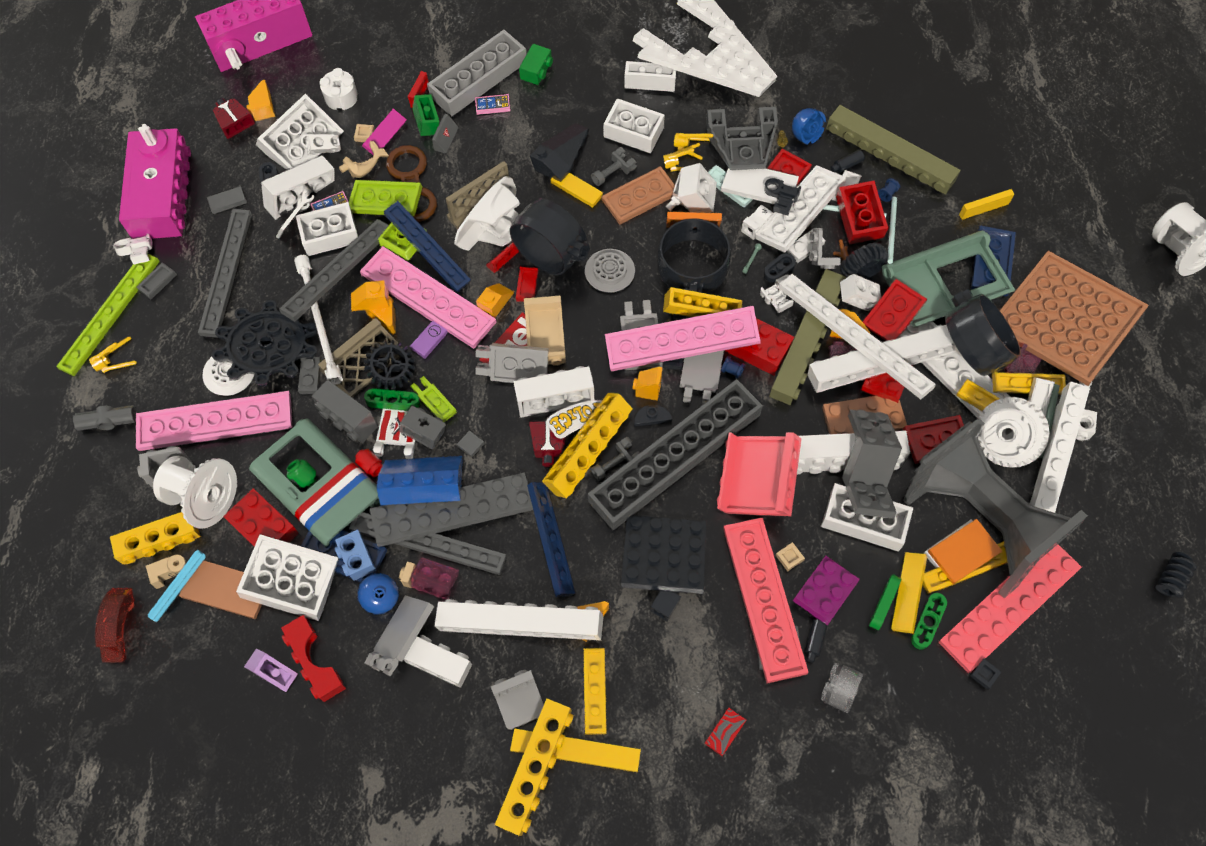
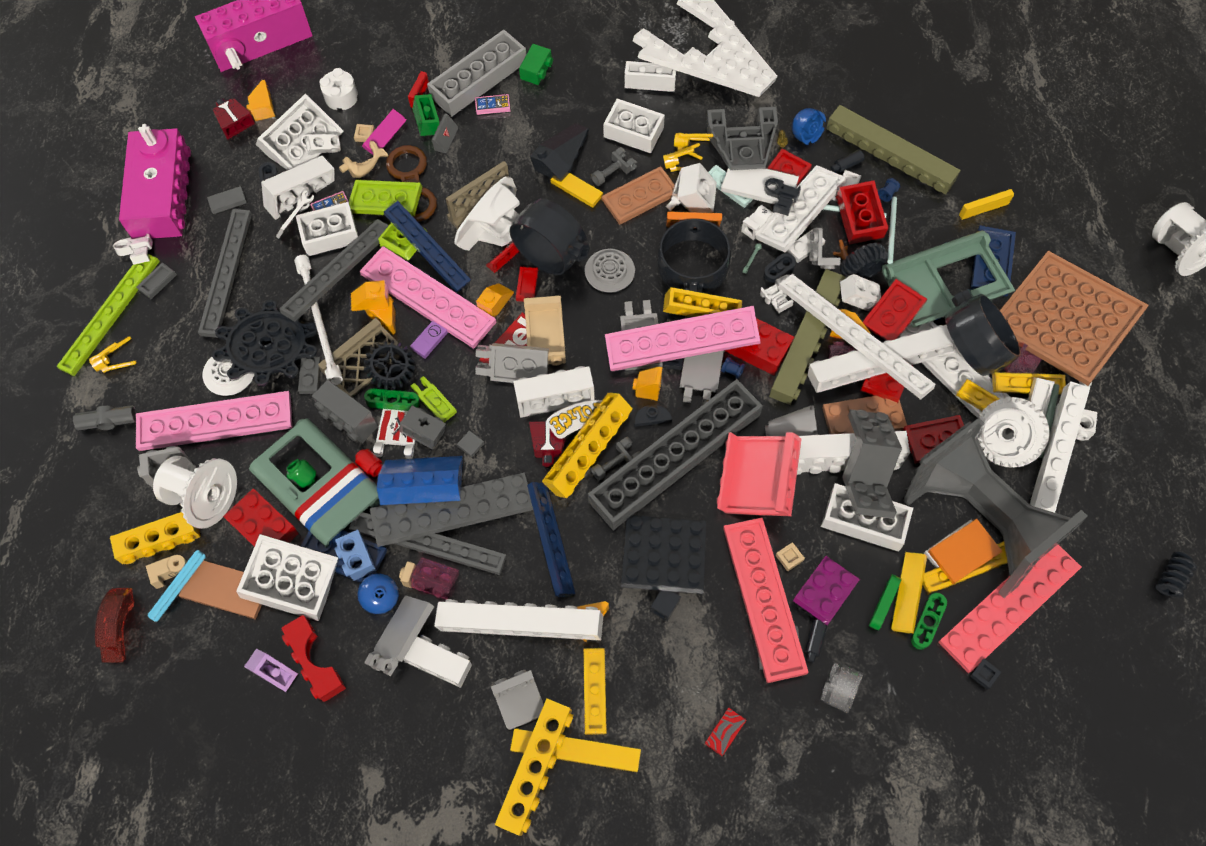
none -> light grey cone [765,405,818,436]

